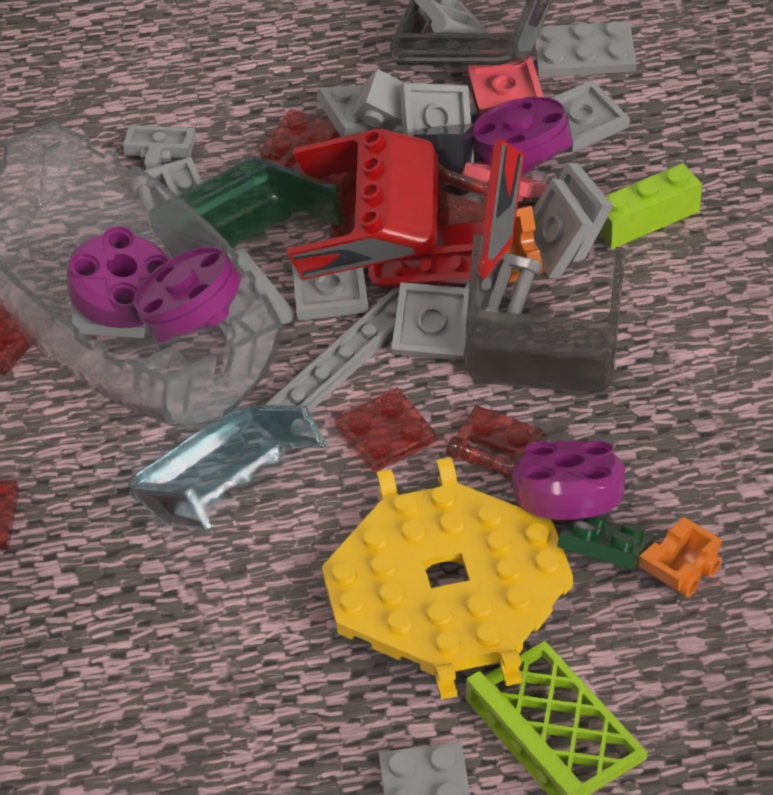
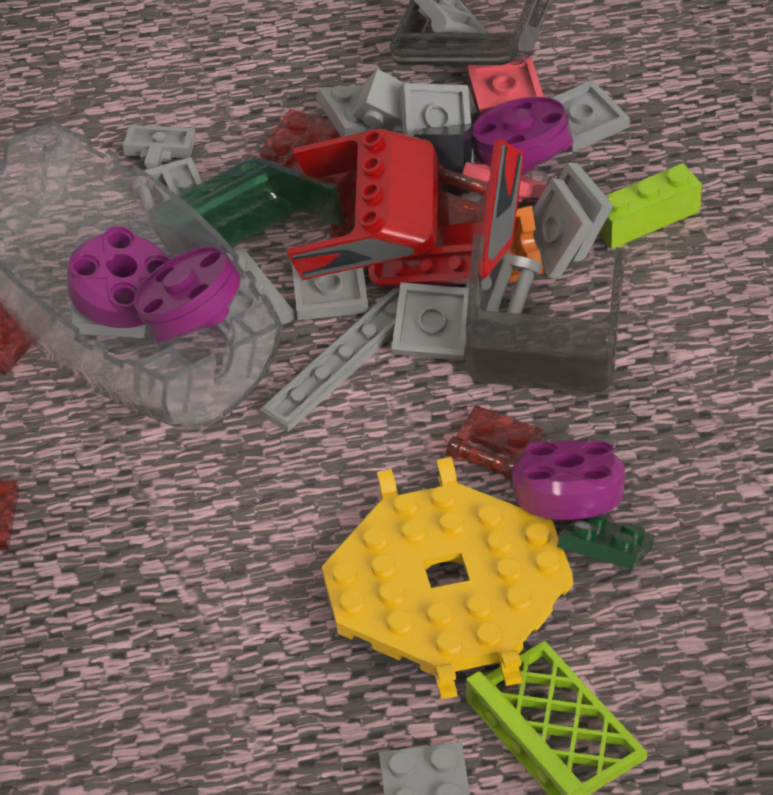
clear light blue windscreen [128,405,327,530] -> none
clear red plate [334,387,438,473] -> none
light grey plate [535,21,637,77] -> none
orange cylinder [639,517,723,598] -> none

